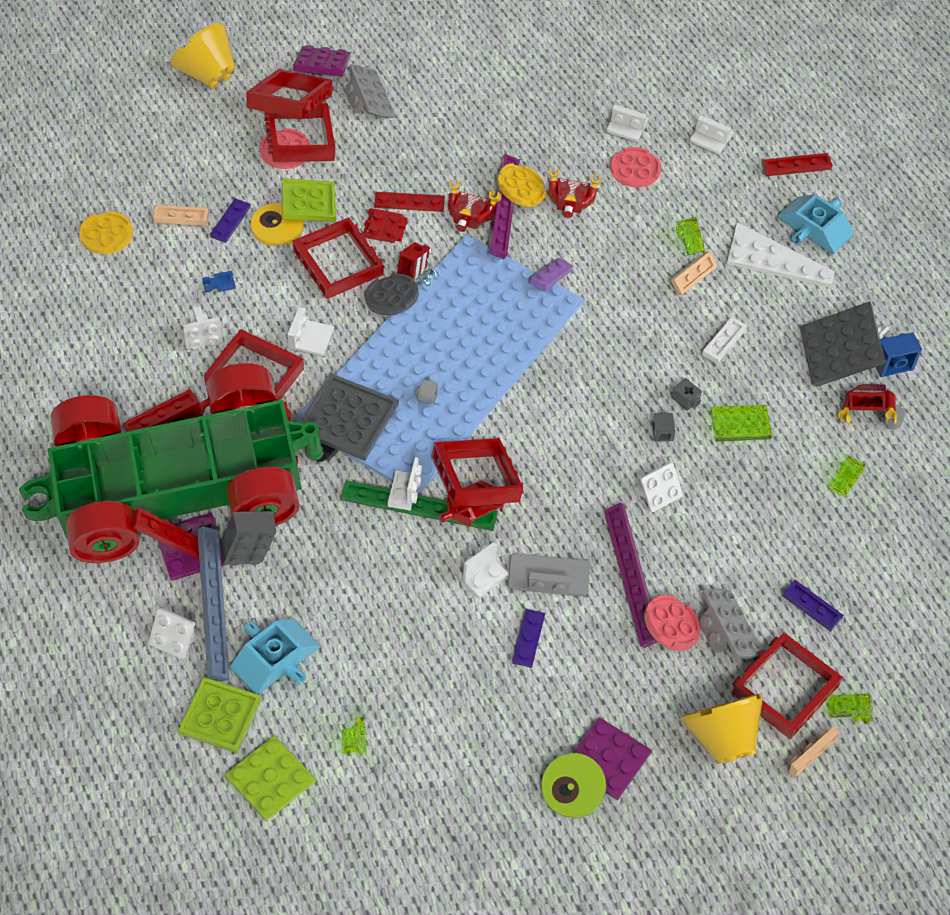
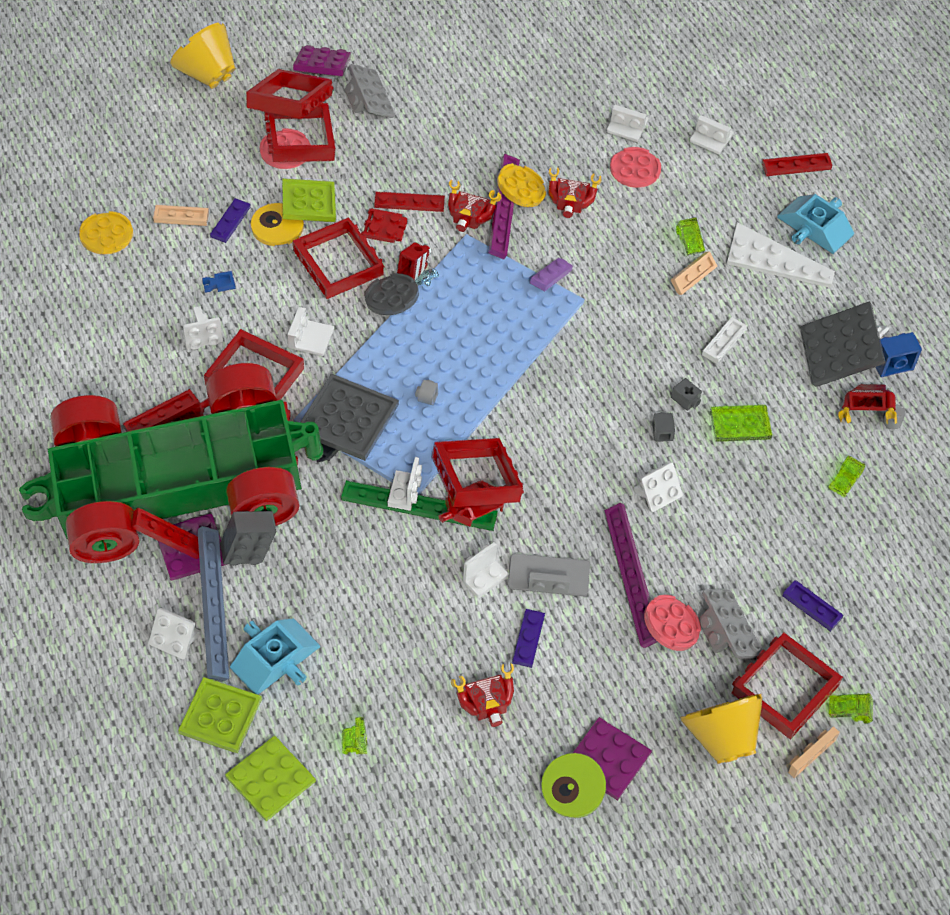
none -> red torso [451,663,514,727]

